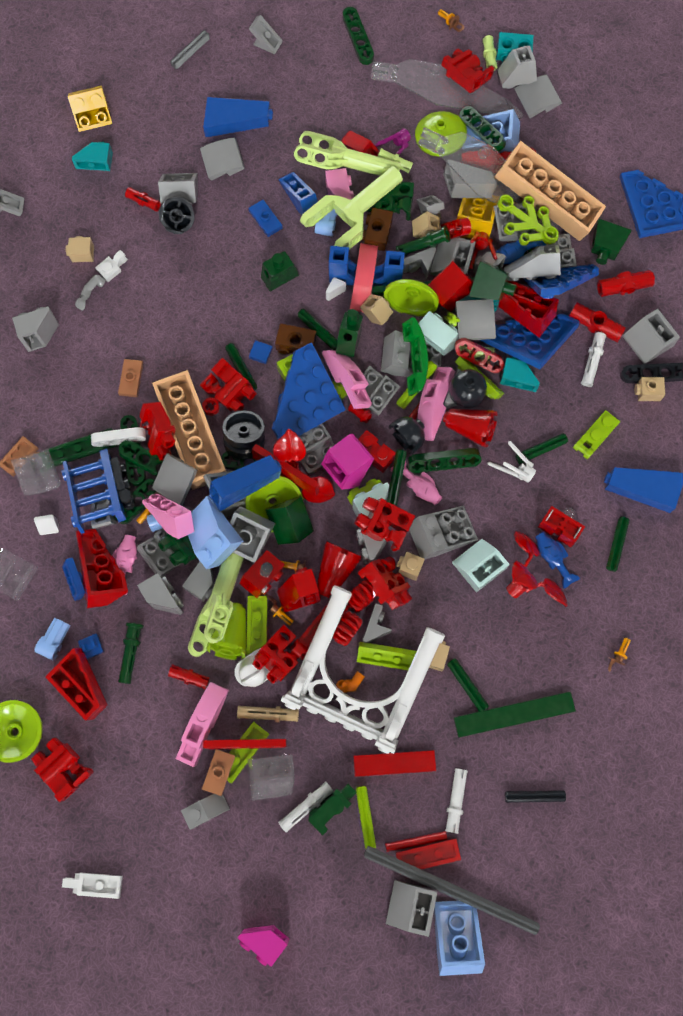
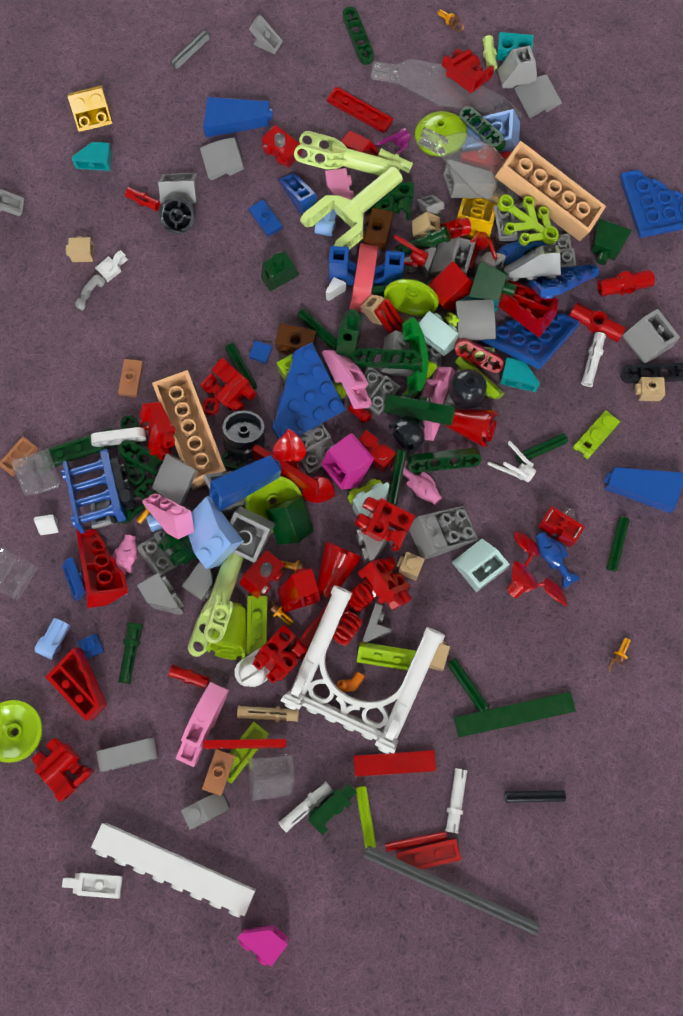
light grey slope [12,307,59,352] -> none
light grey slope [386,880,437,937] -> none
light blue slope [434,901,485,976] -> none
none -> white brick [91,823,256,918]
none -> light grey beam [96,738,158,772]
none -> red piece [261,125,302,168]
none -> red tile [327,87,394,134]
none -> dark green beam [352,348,422,370]
none -> red tile [373,299,404,334]
none -> dark green bracket [384,393,455,426]
none -> red plant [394,235,429,269]

